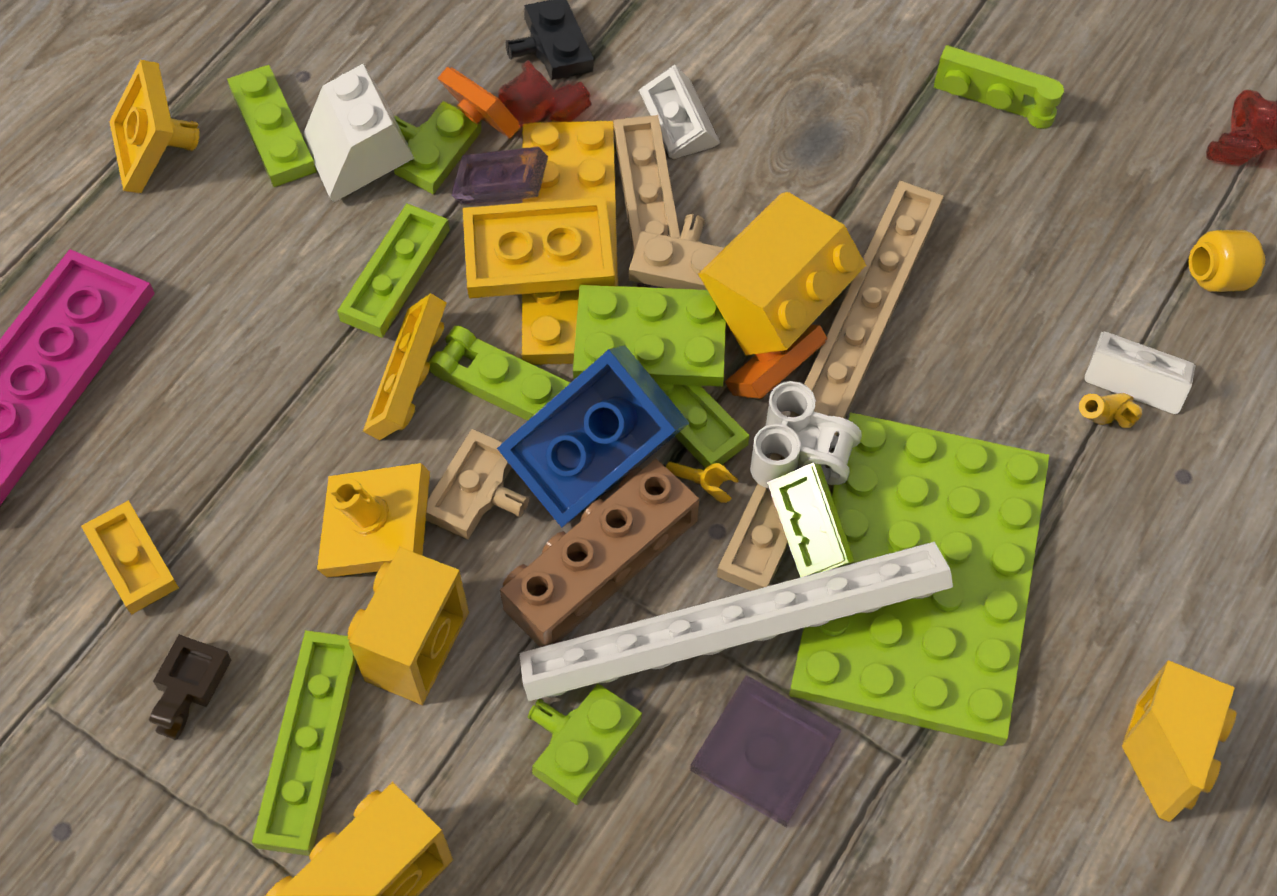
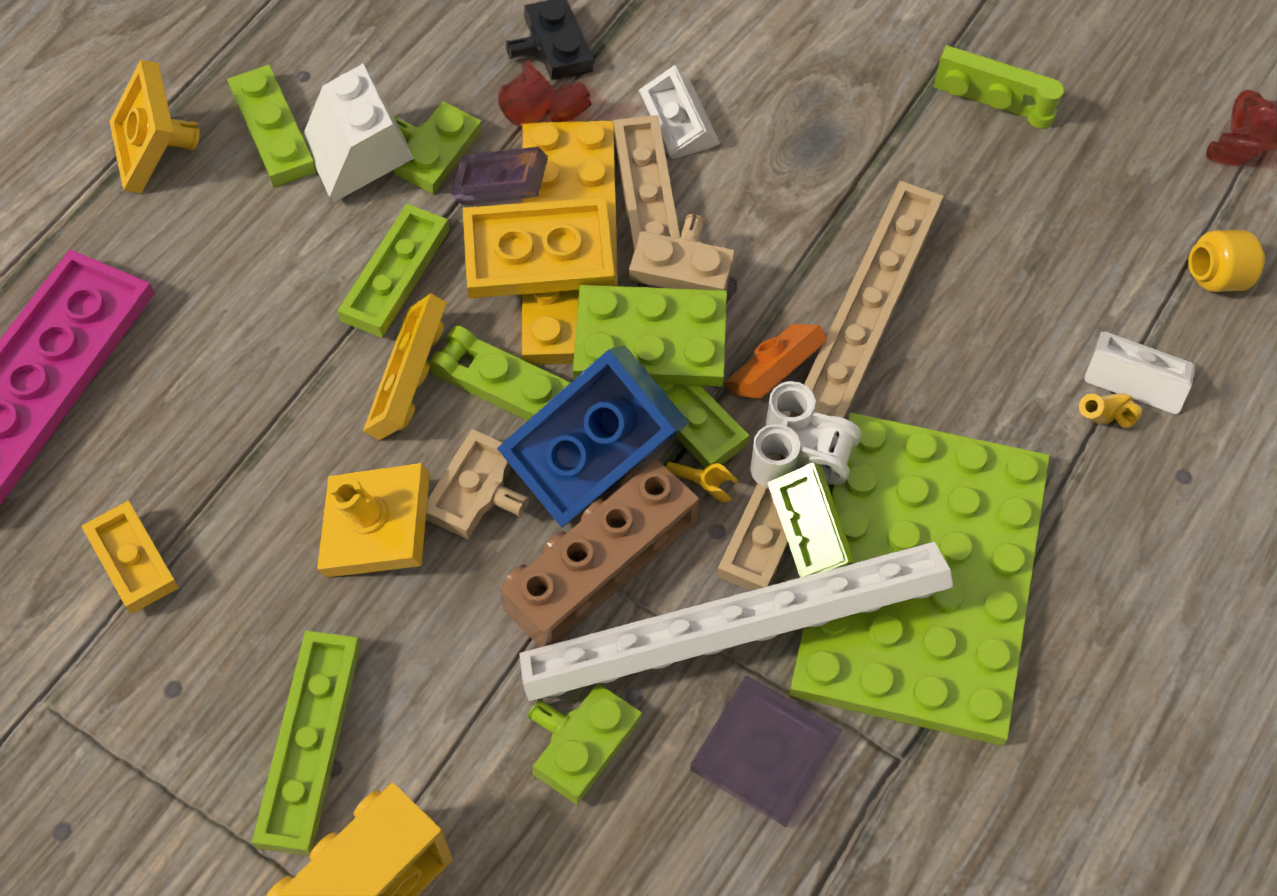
dark brown plate [149,634,232,740] -> none
yellow brick [347,547,469,705] -> none
orange plate [437,66,520,139] -> none
yellow slope [698,192,866,355] -> none
yellow slope [1122,660,1237,822] -> none

